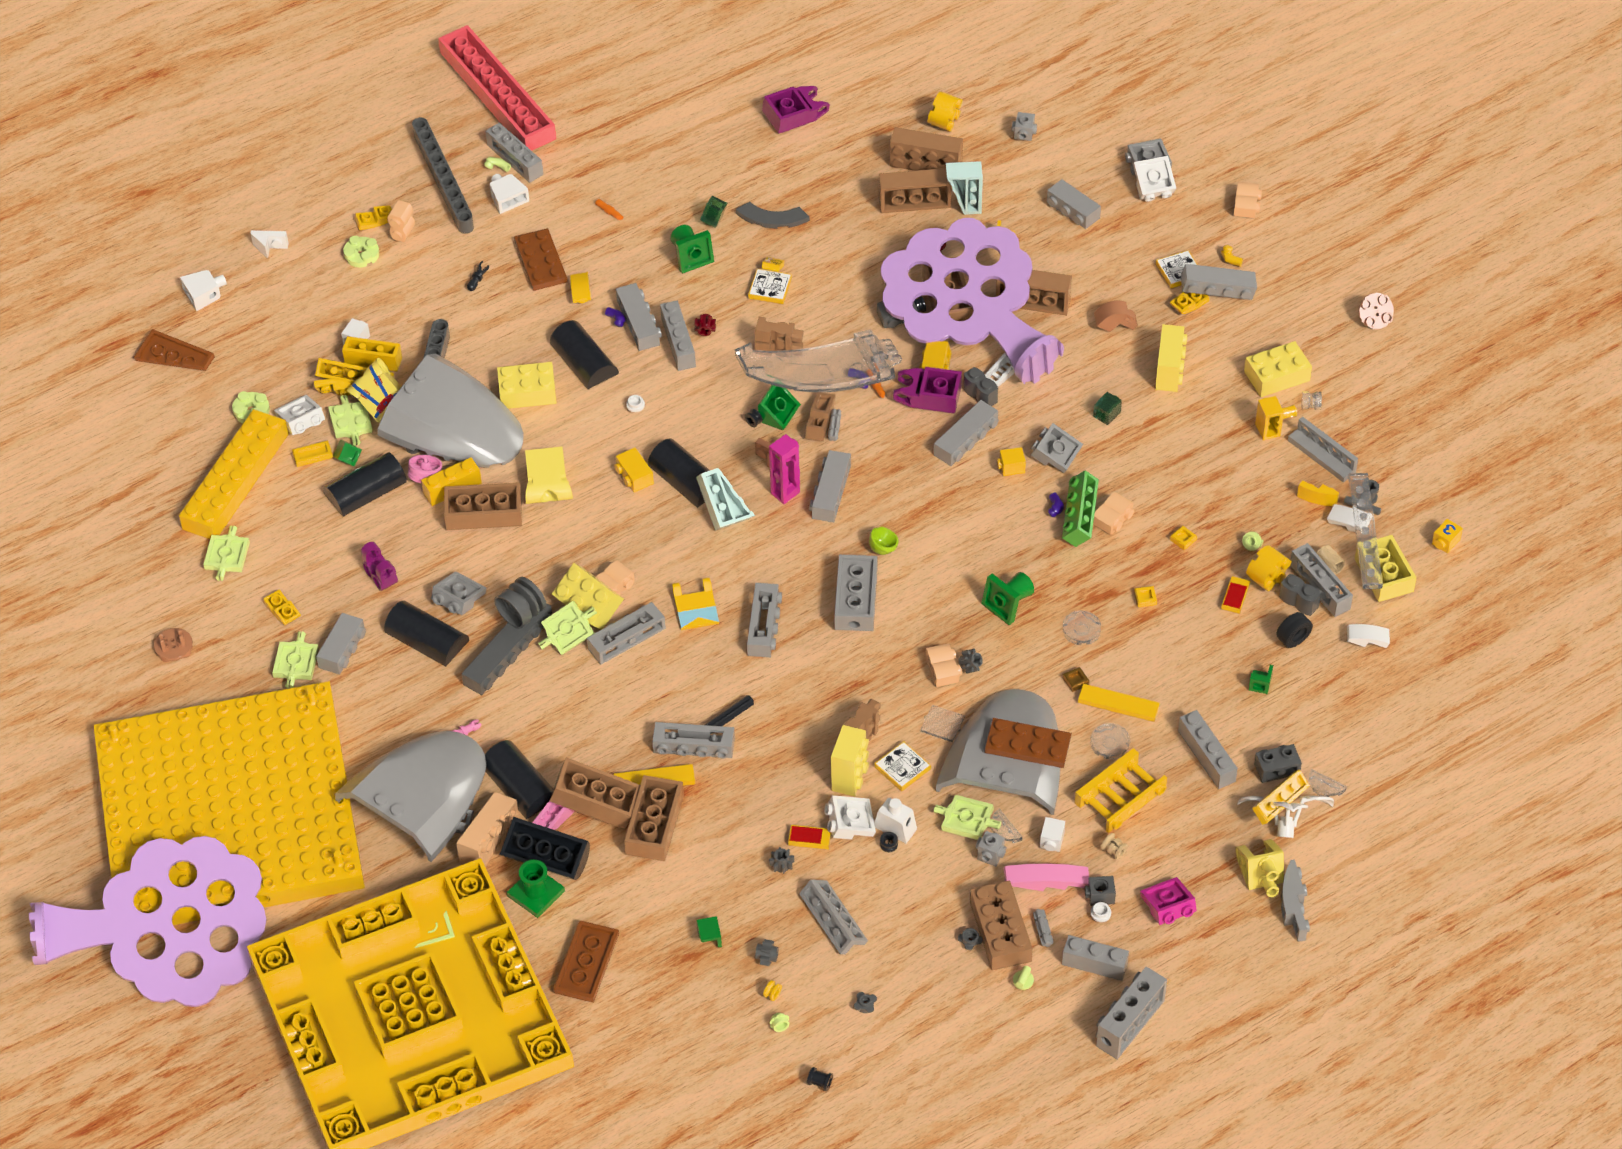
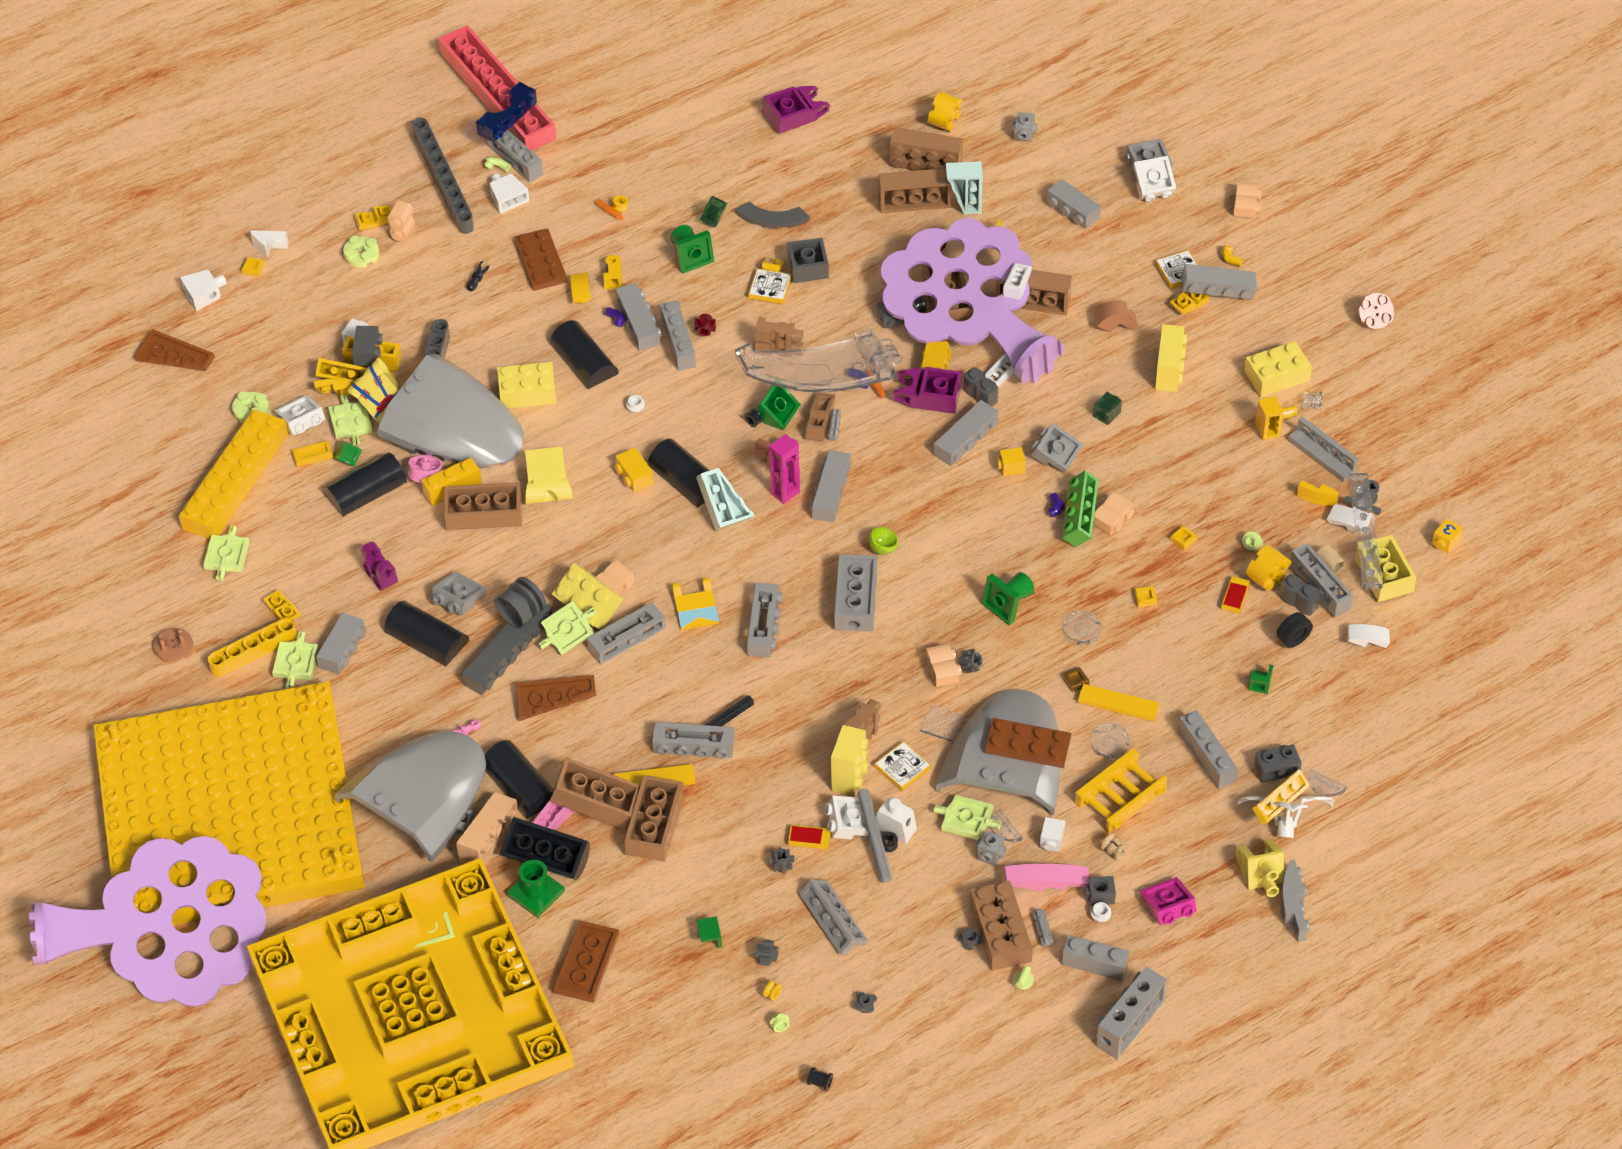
none -> yellow beam [208,618,298,677]
none -> yellow tile [241,257,265,277]
none -> dark grey brick [352,326,383,366]
none -> clear blue arch [476,82,537,143]
none -> dark orange wing [516,675,596,721]
none -> yellow leg [603,255,622,289]
none -> yellow bush [612,195,629,212]
none -> dark grey brick [787,238,829,283]
none -> light grey axle [857,788,892,883]
none -> white slope [1003,263,1032,300]

